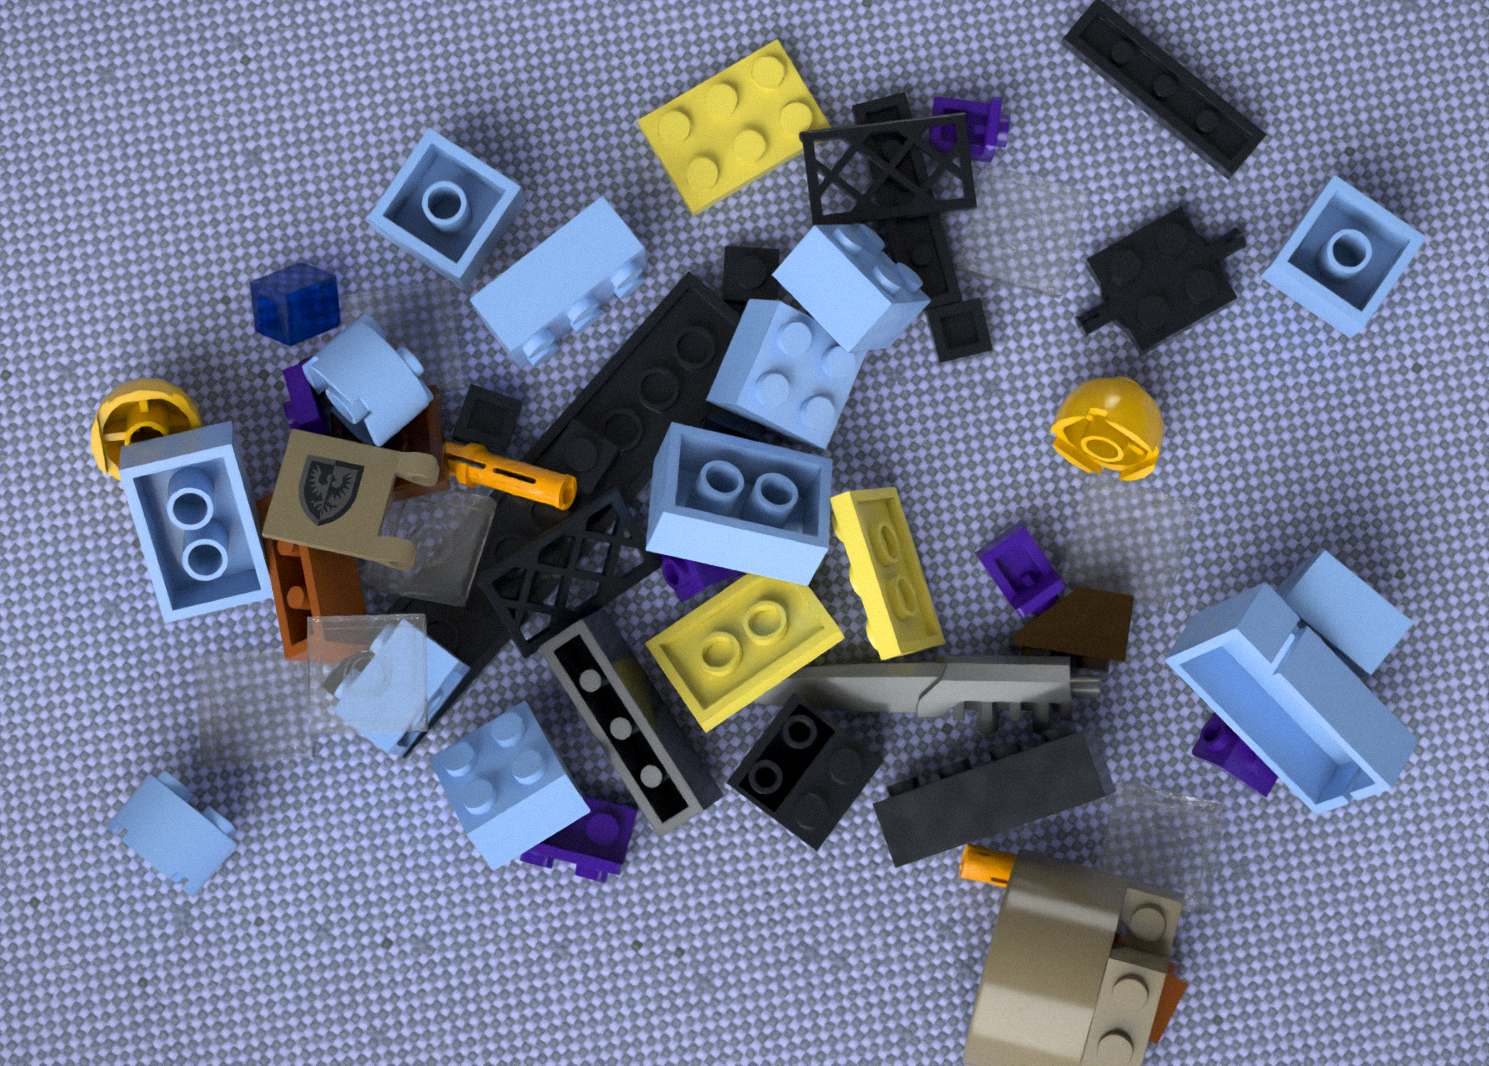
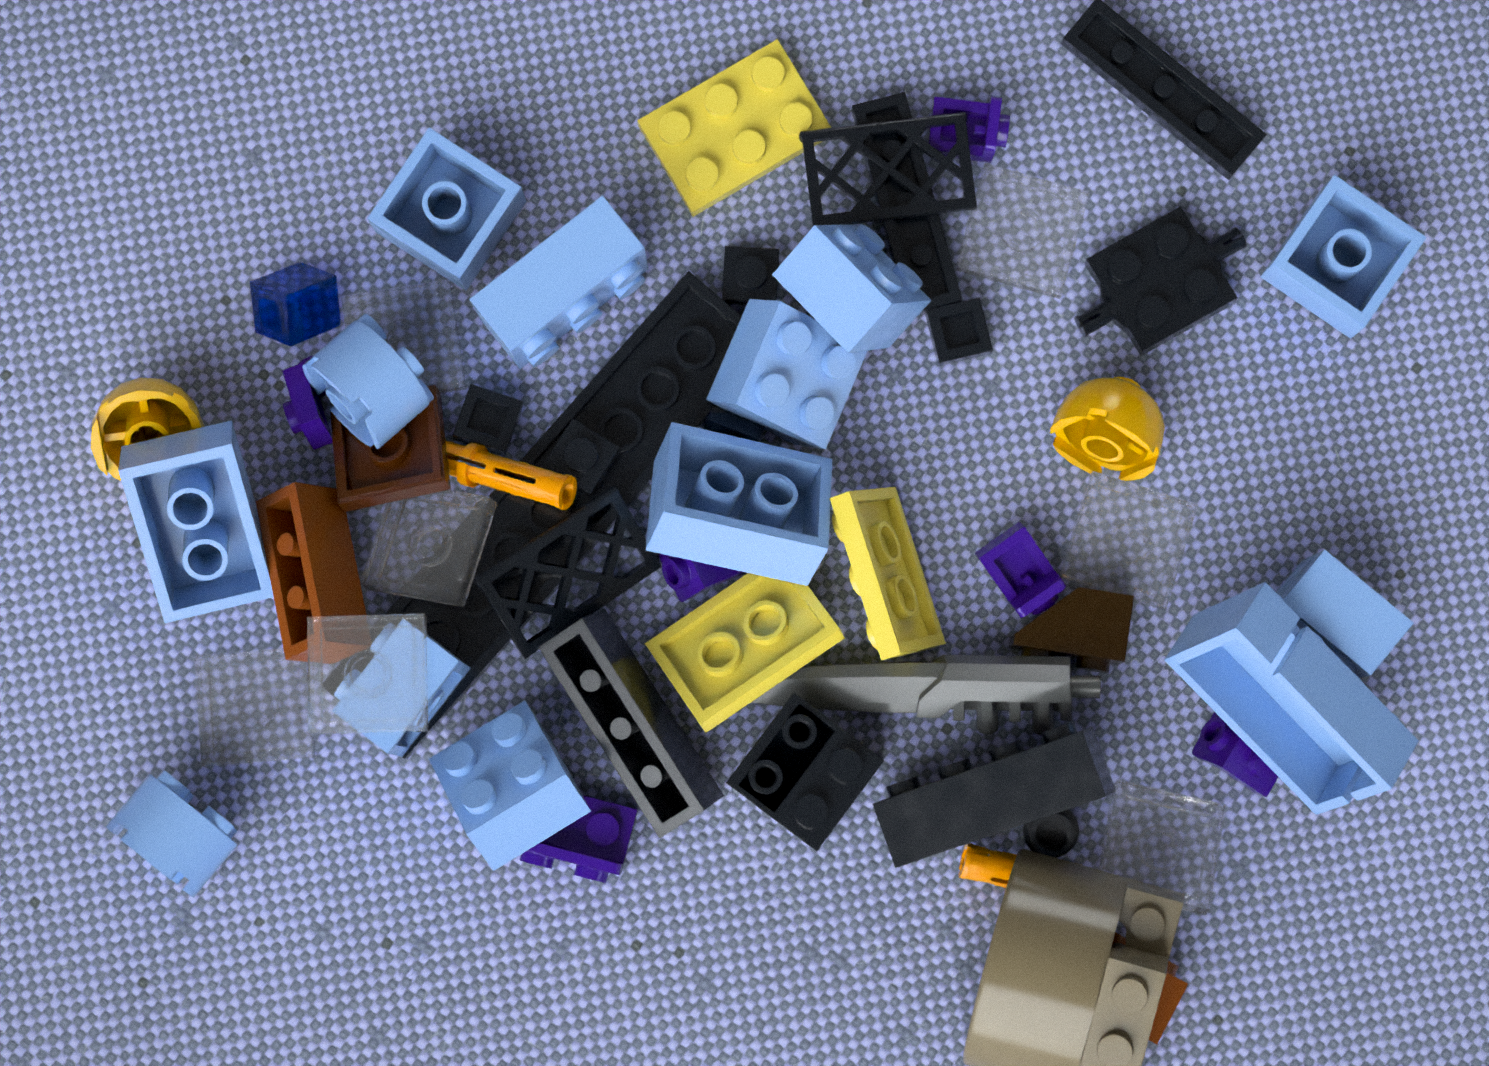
dark tan flag [262,428,440,571] -> none
none -> black plate [1022,809,1079,858]

